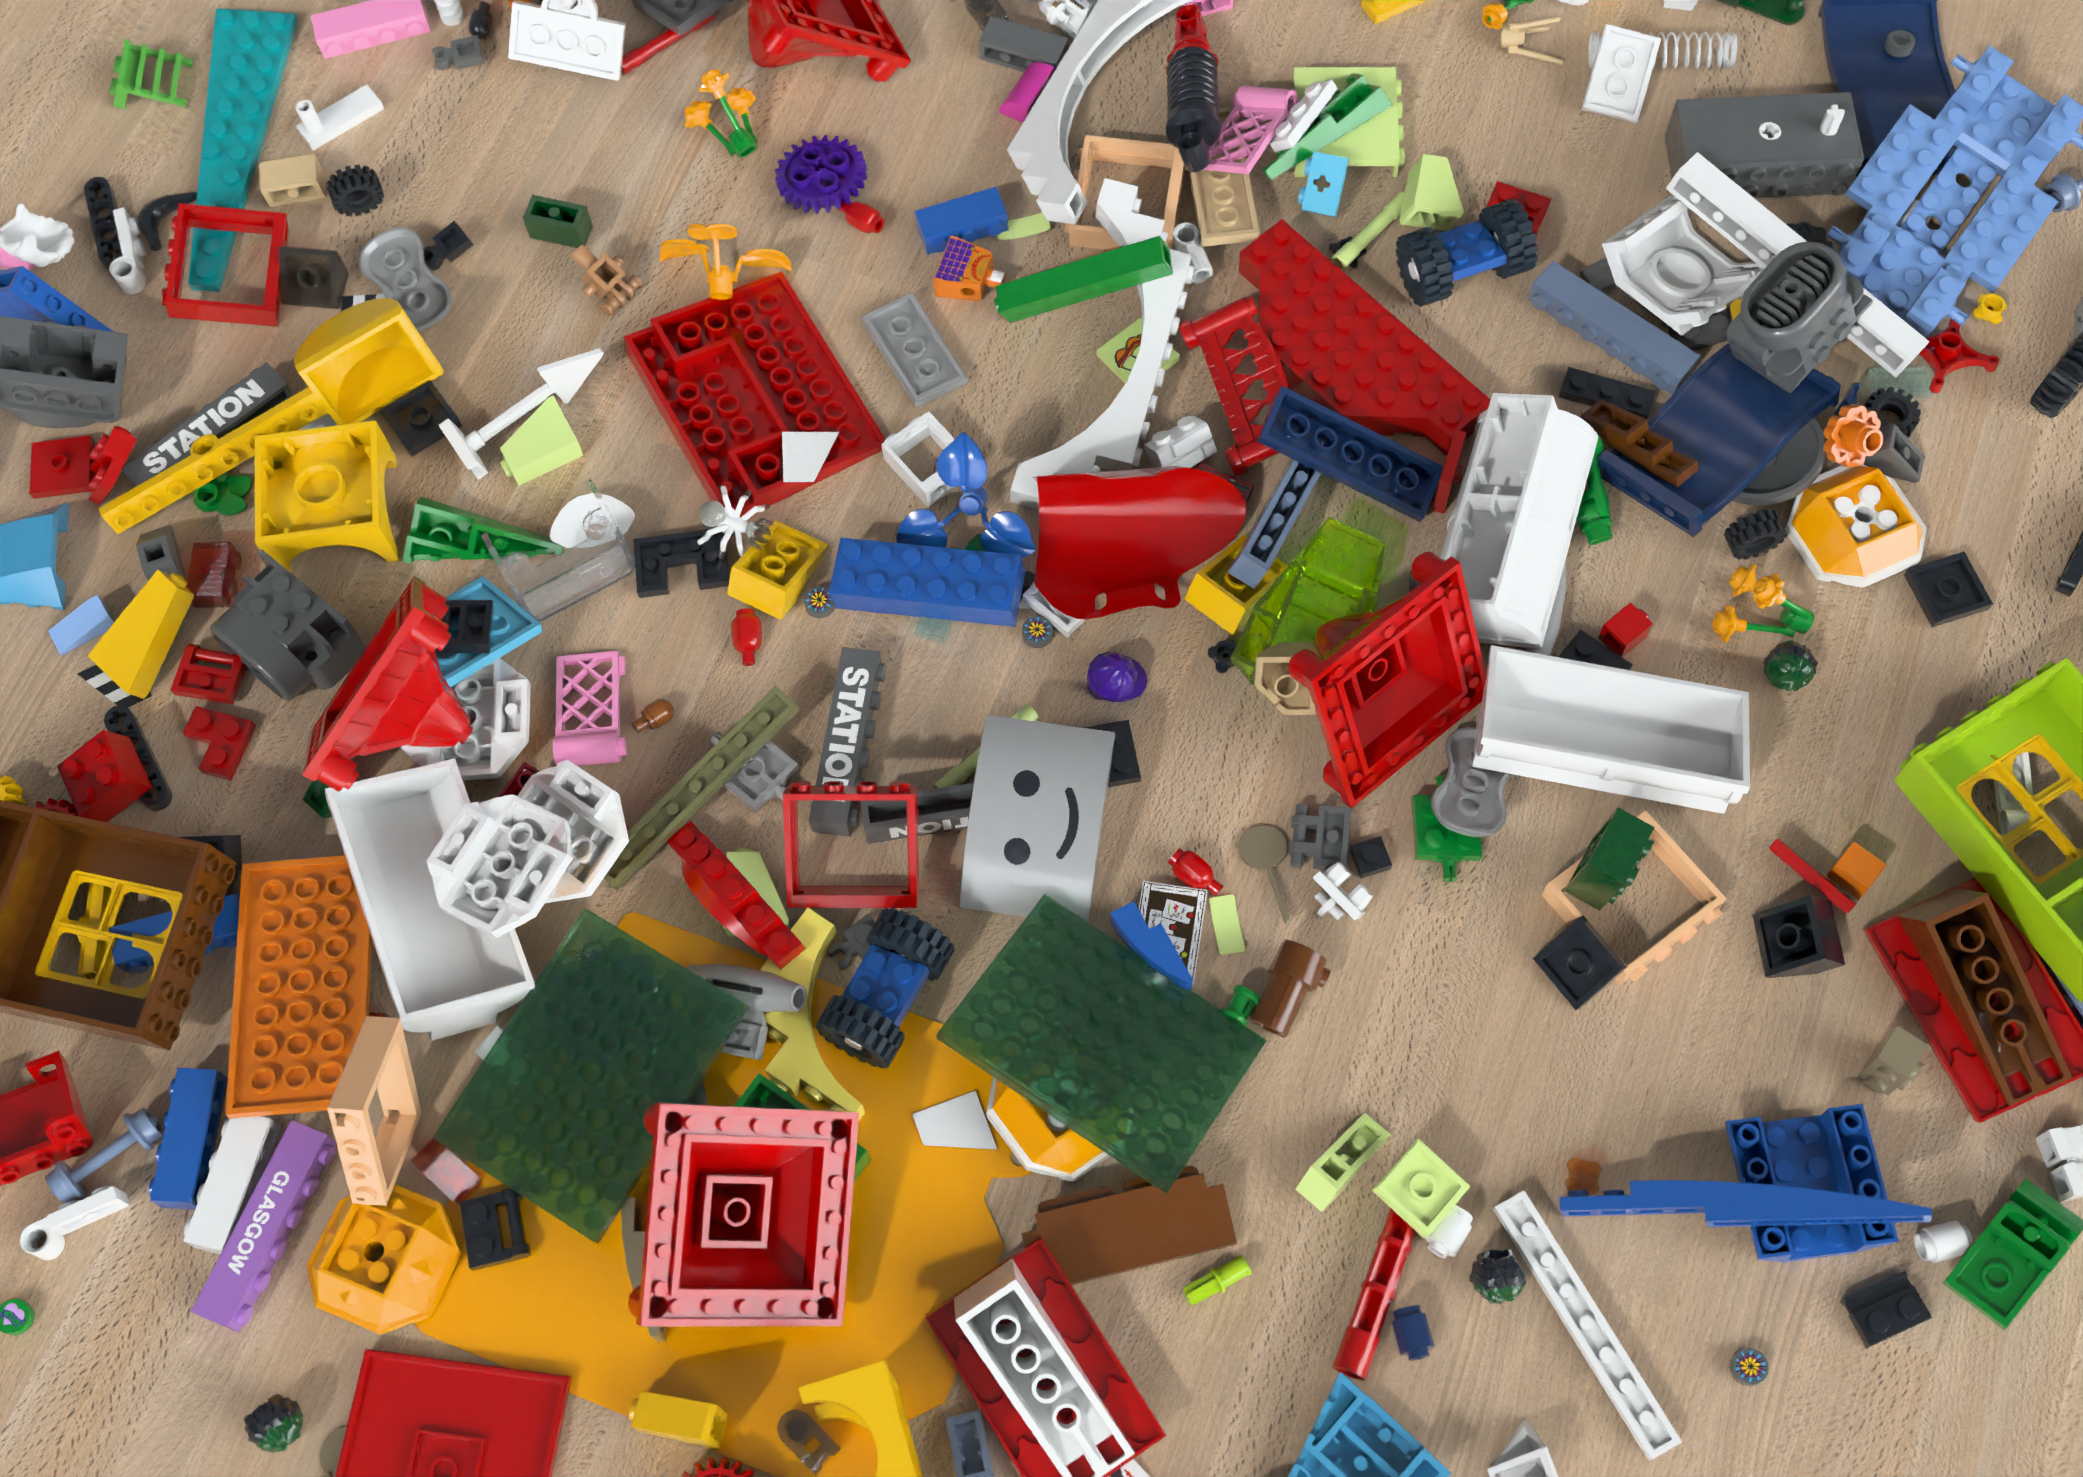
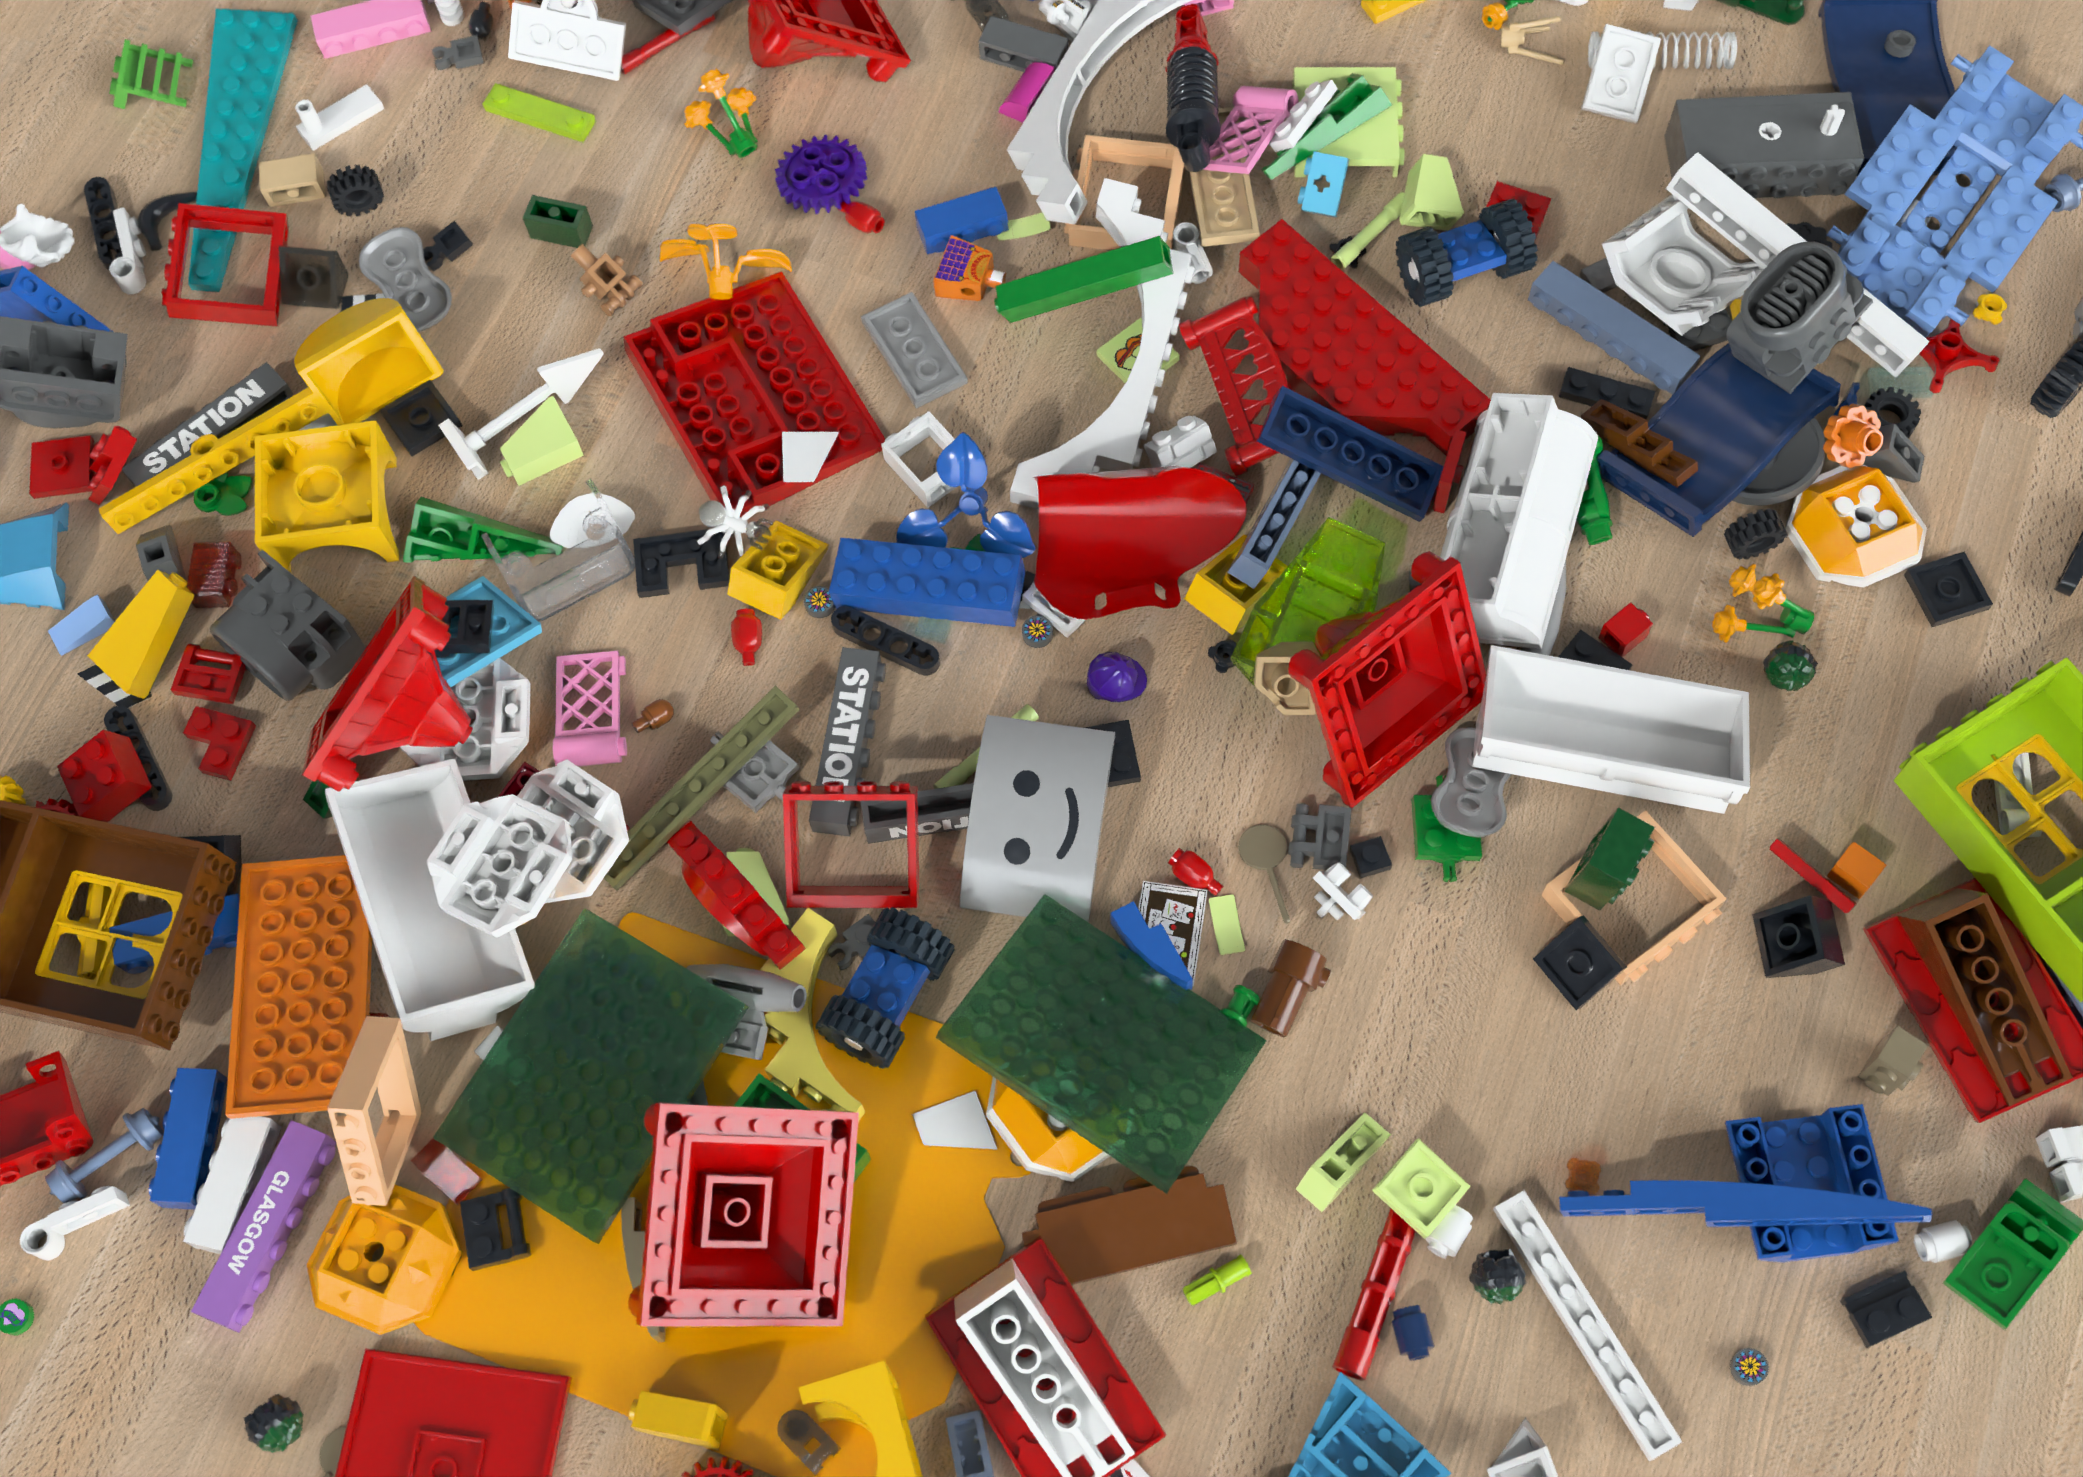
none -> lime plate [483,83,596,143]
none -> black beam [831,606,940,676]

